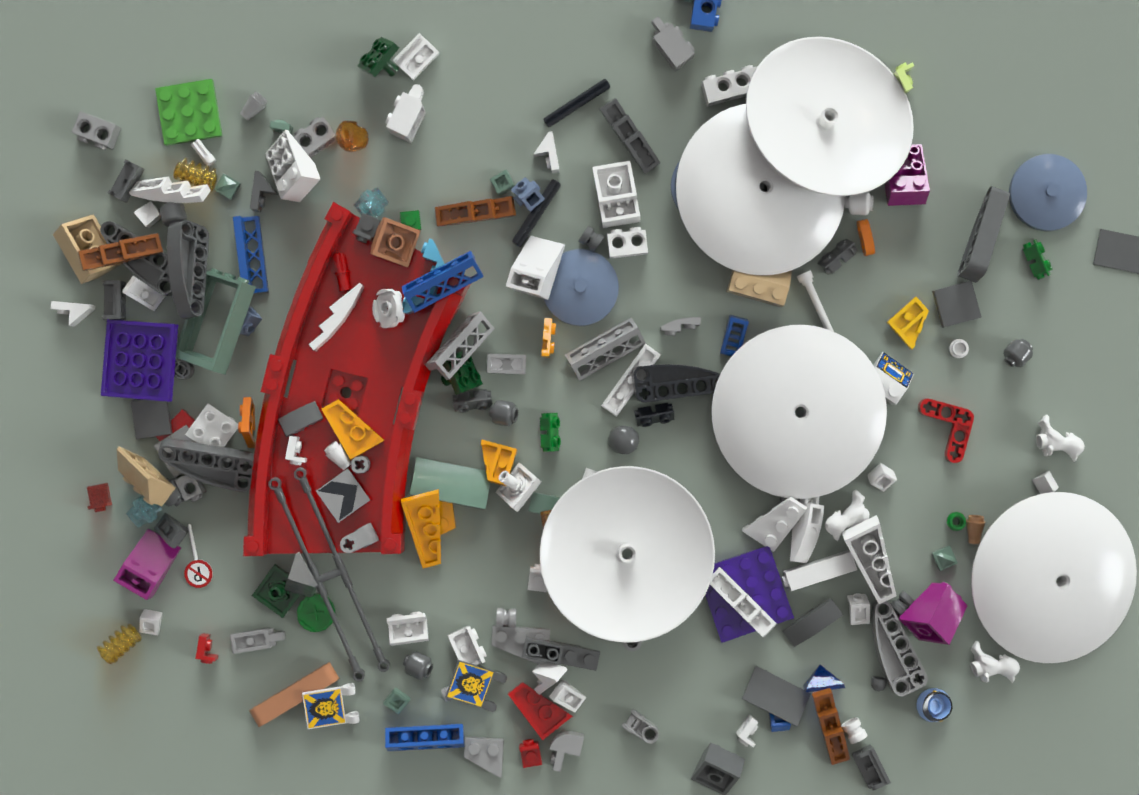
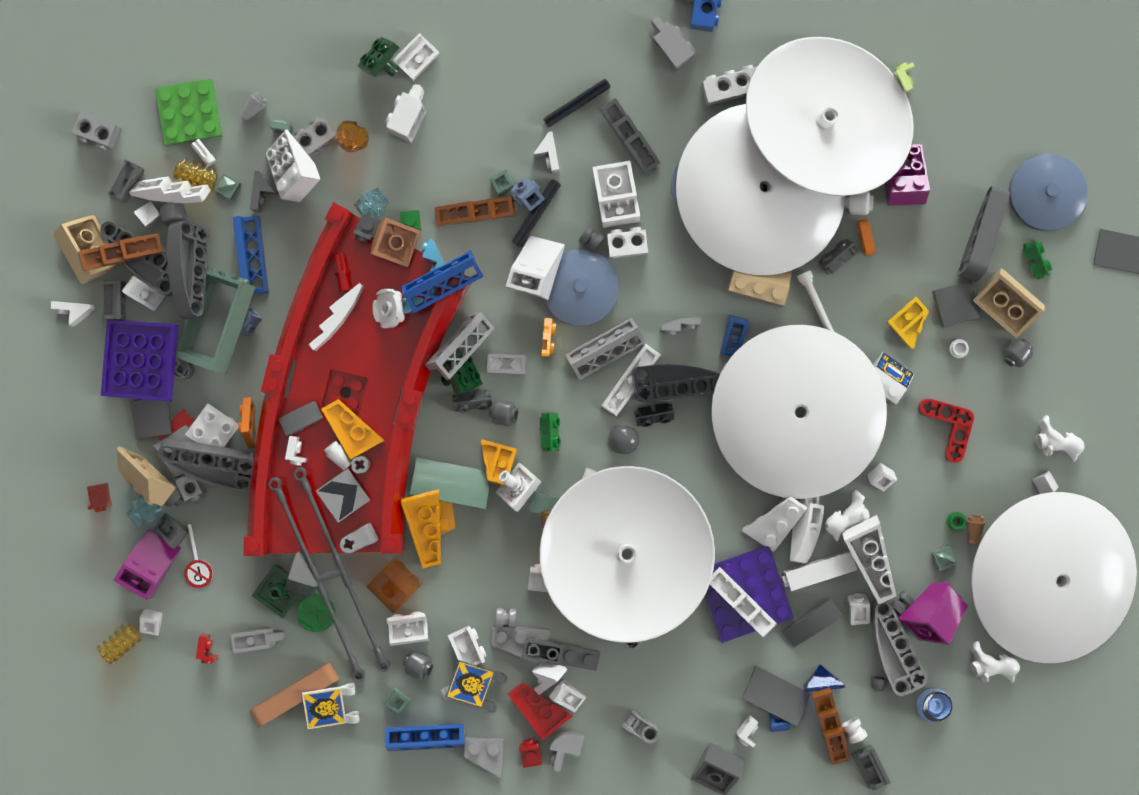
none -> clear orange slope [366,557,422,613]
none -> tan slope [973,268,1045,339]

